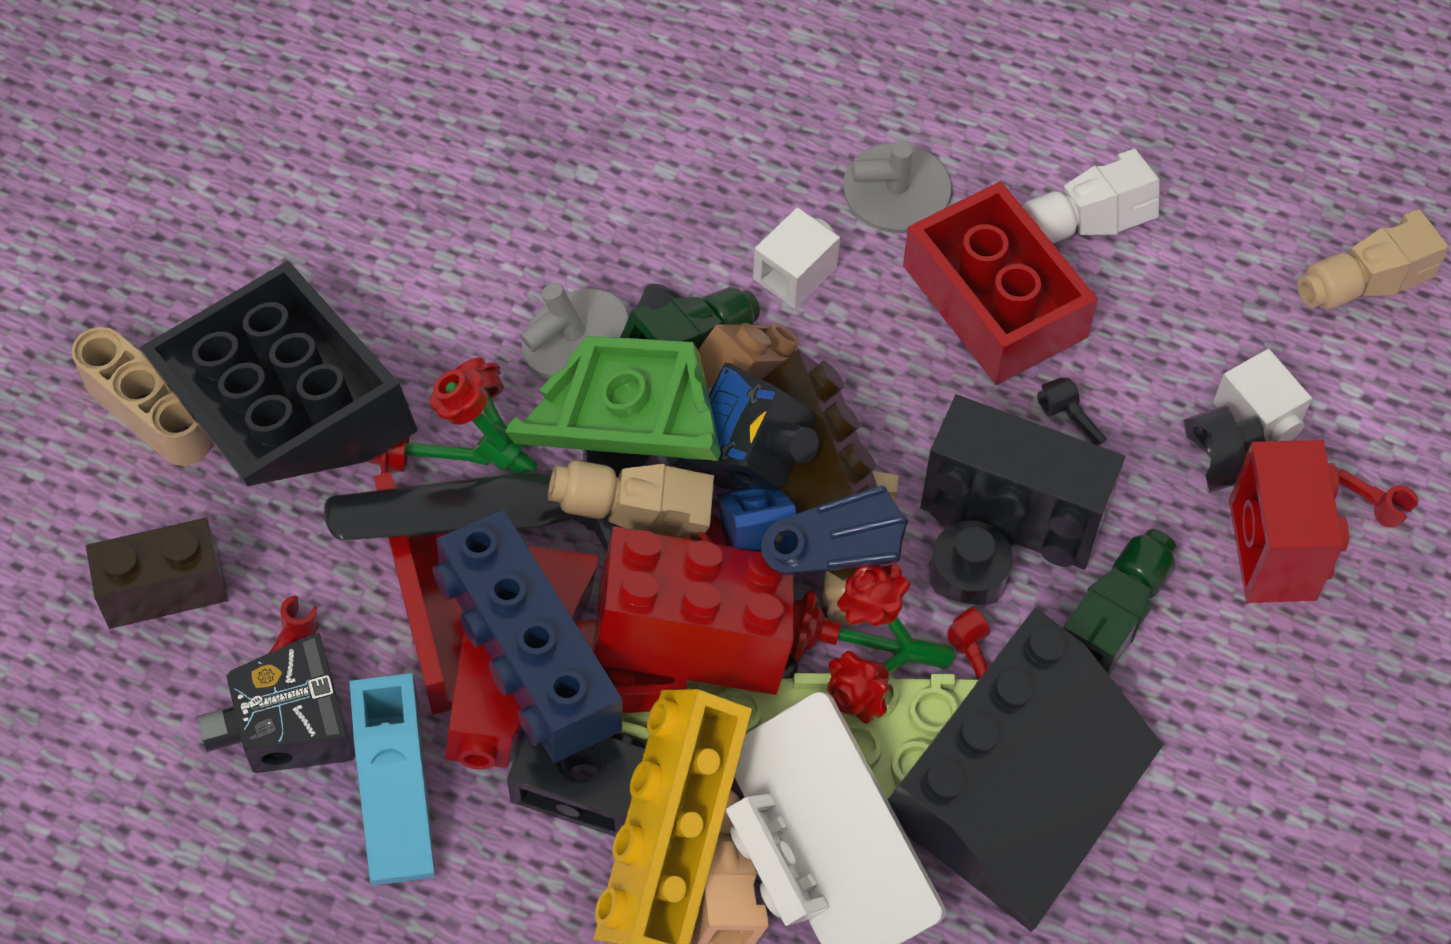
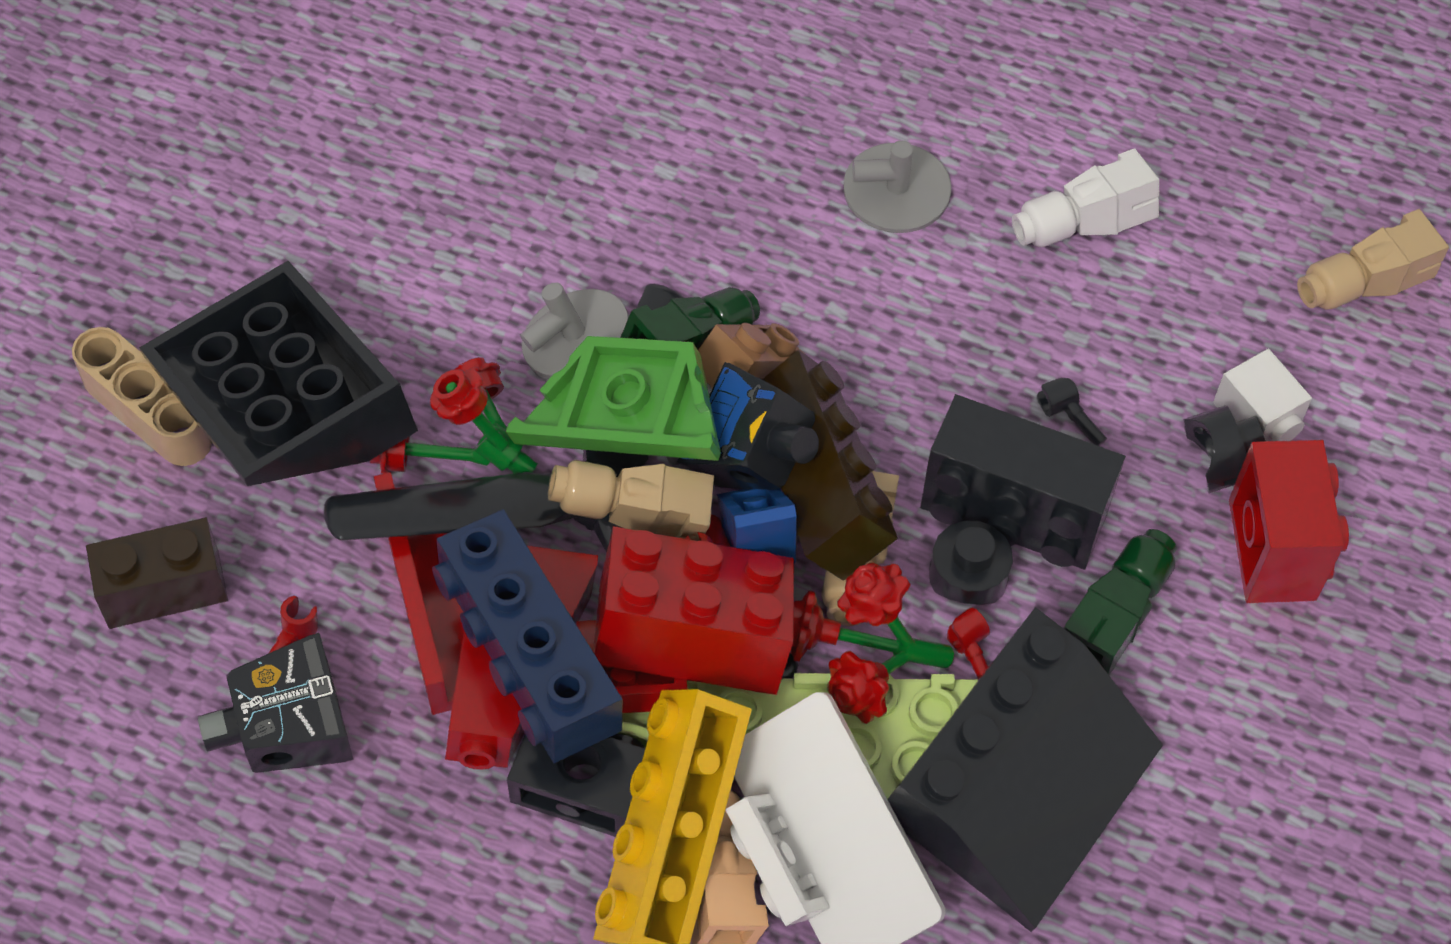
medium azure slope [349,673,435,886] -> none
white brick [753,207,840,309] -> none
dark blue piece [761,485,908,575] -> none
red brick [903,181,1098,385] -> none
red hand [1338,468,1419,528] -> none

